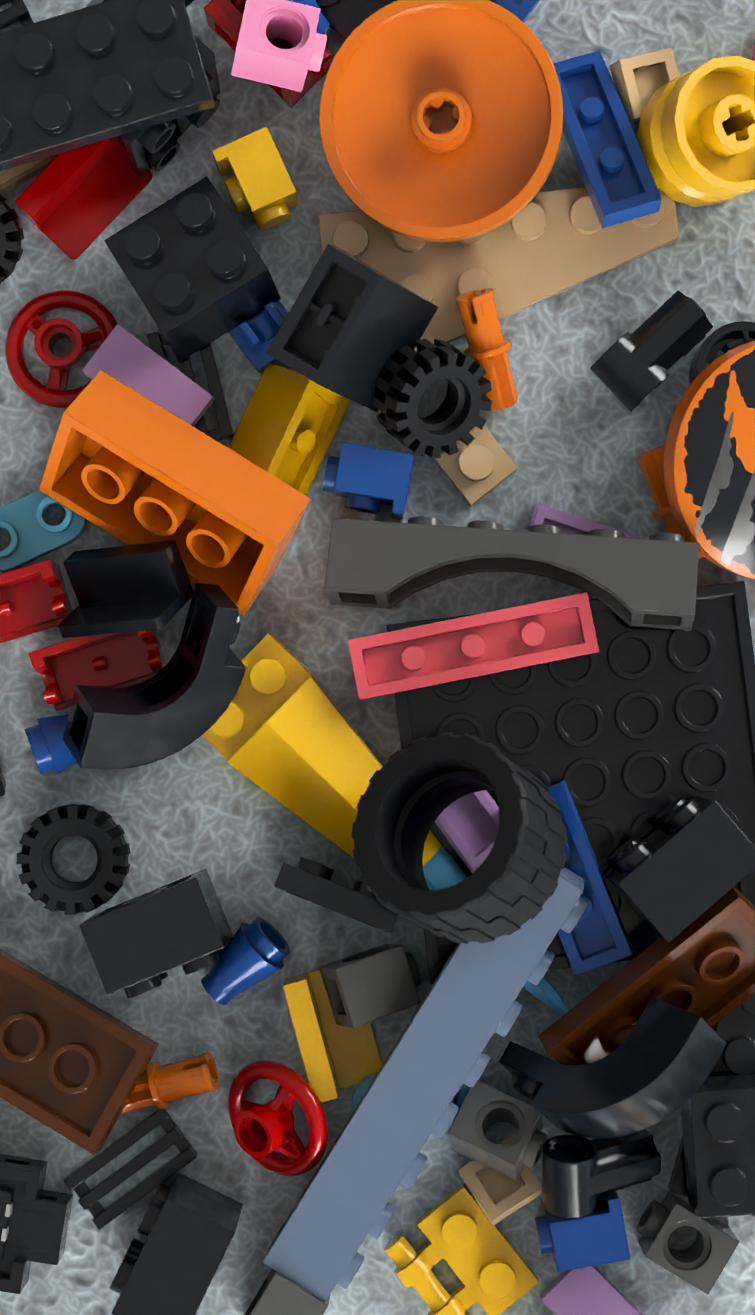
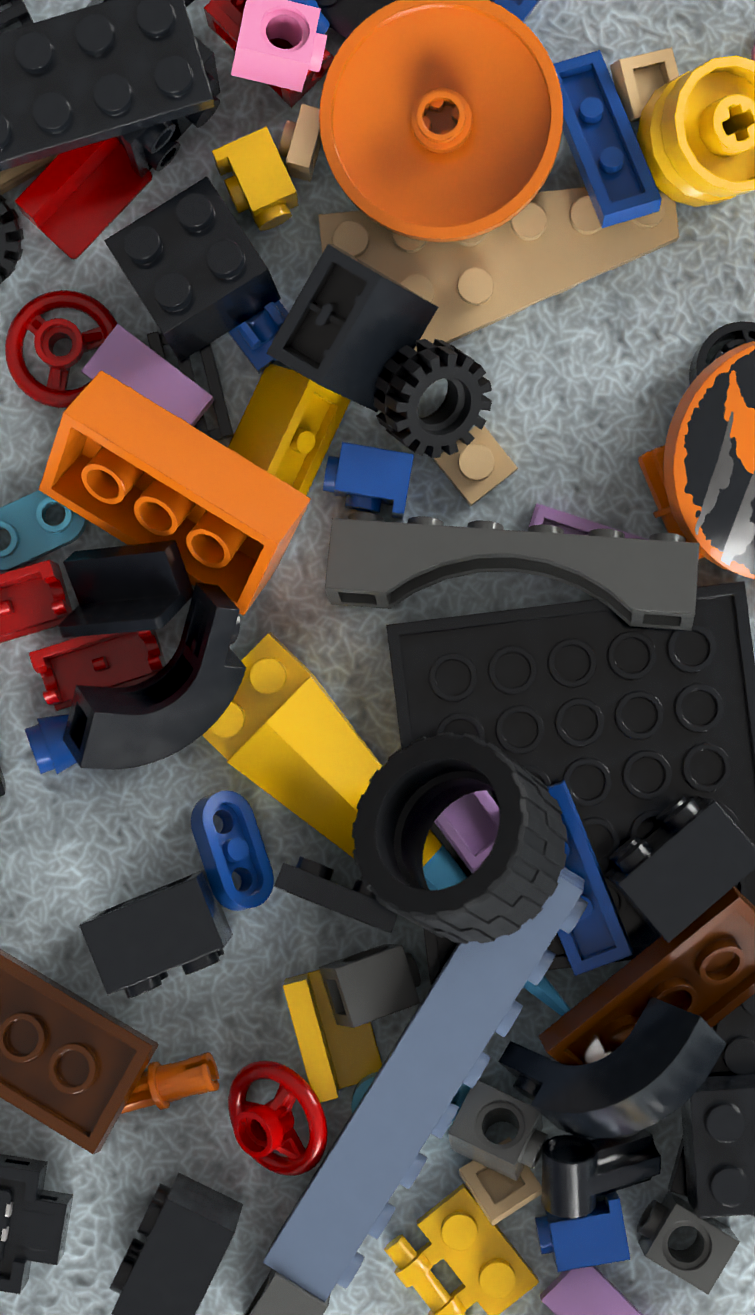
black tyre [17,804,131,915] -> none
black tile [64,1109,198,1230] -> none
blue cone [201,917,290,1005] -> none
coral plate [347,592,599,700] -> none
orange axle [455,288,518,411] -> none
black piece [590,290,713,411] -> none
none -> blue plate [191,790,274,911]
none -> tan plate [279,104,322,182]

